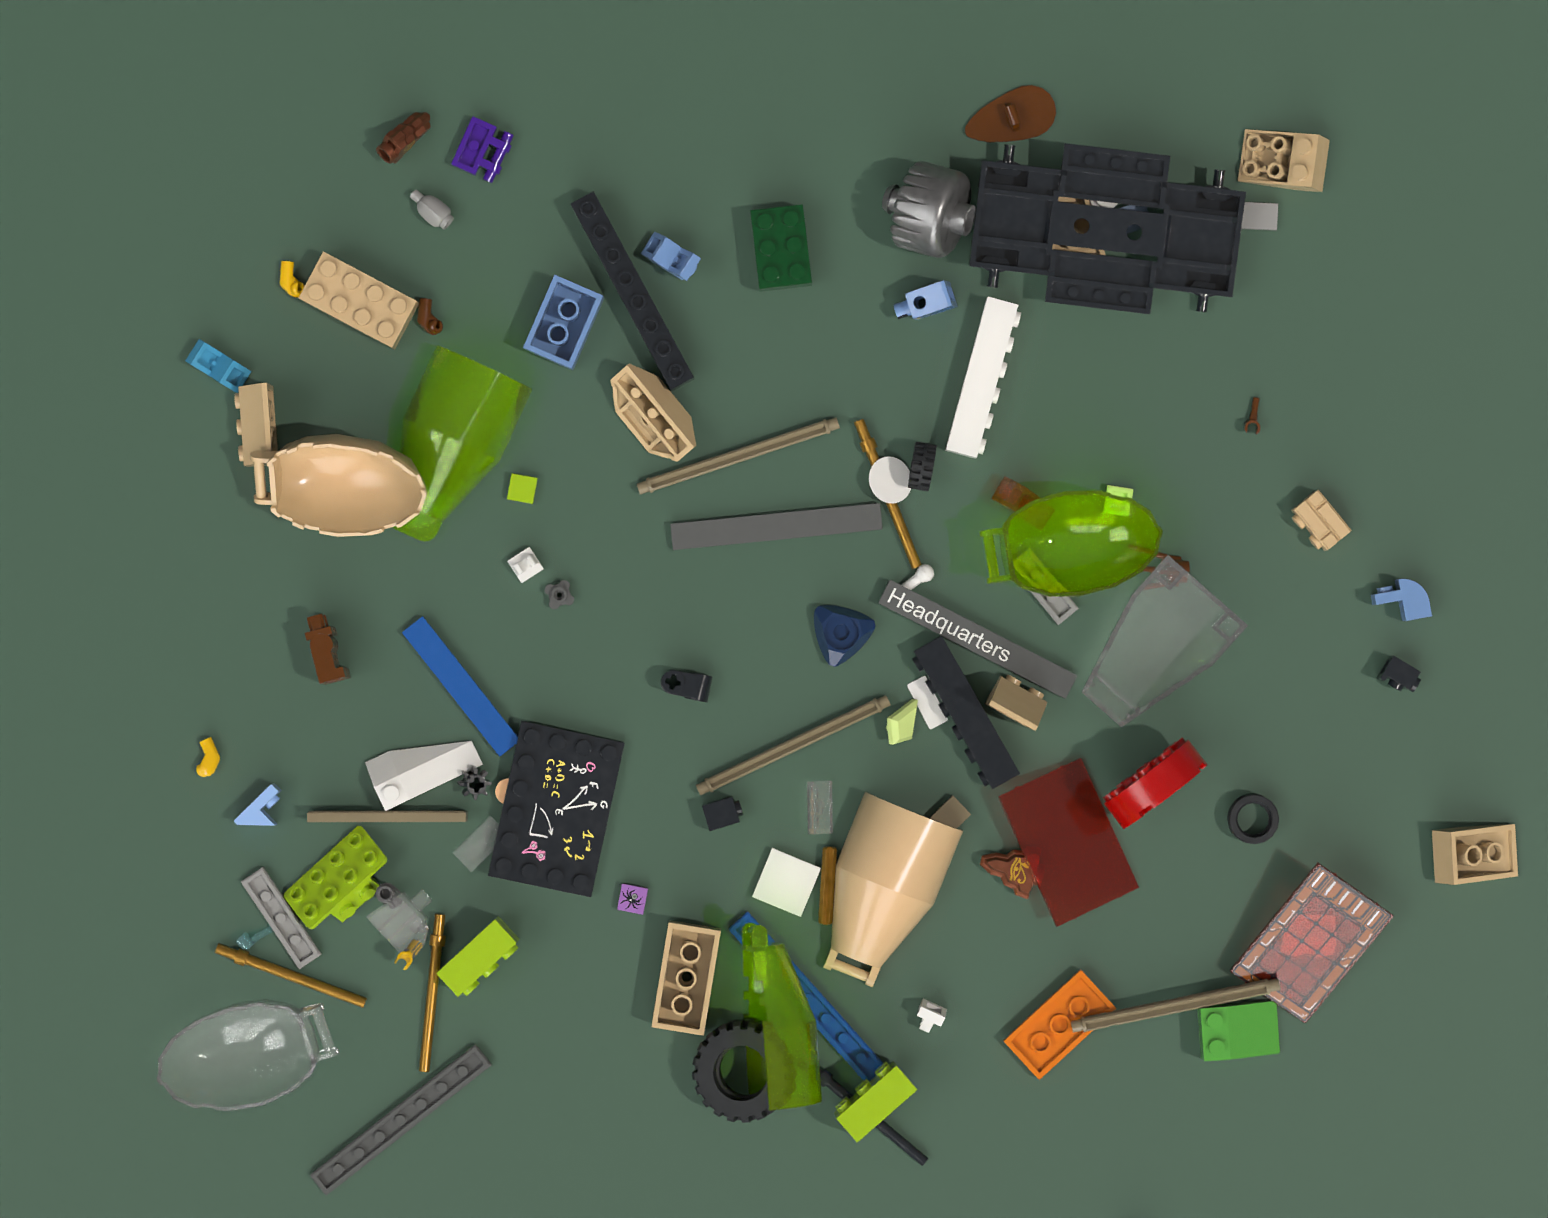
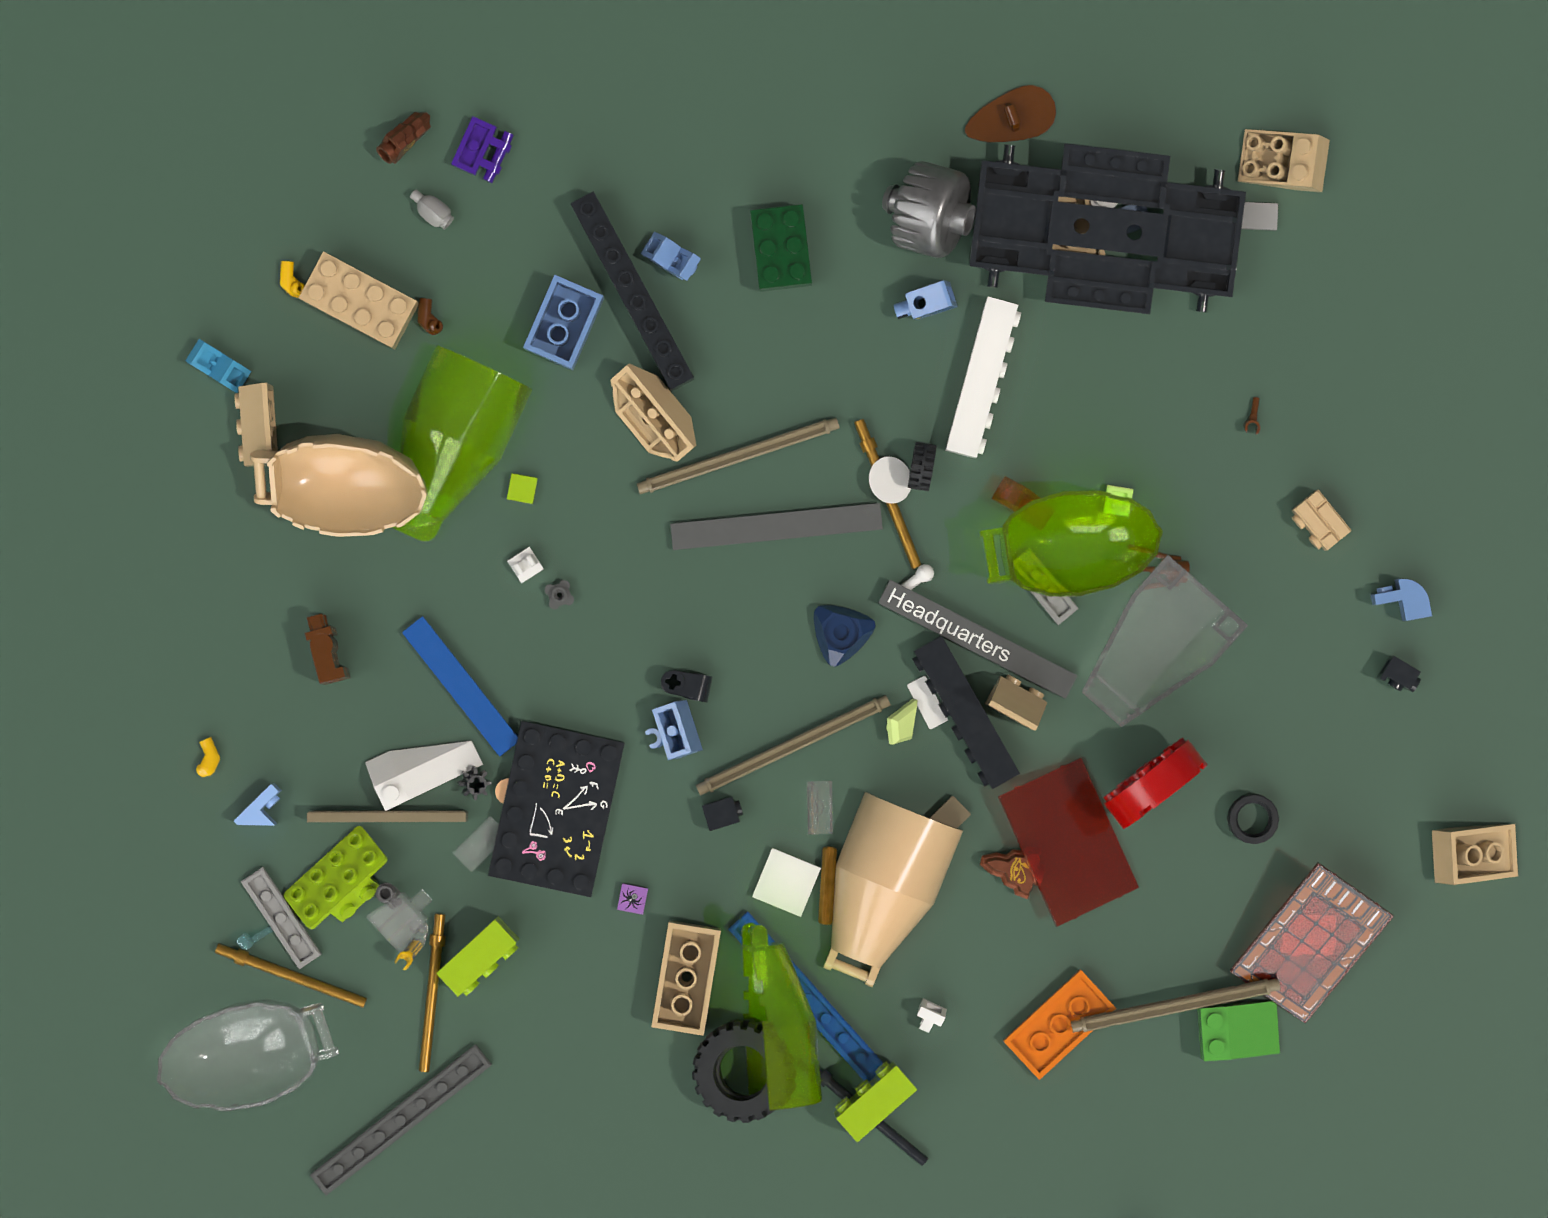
none -> medium blue brick [645,700,703,760]

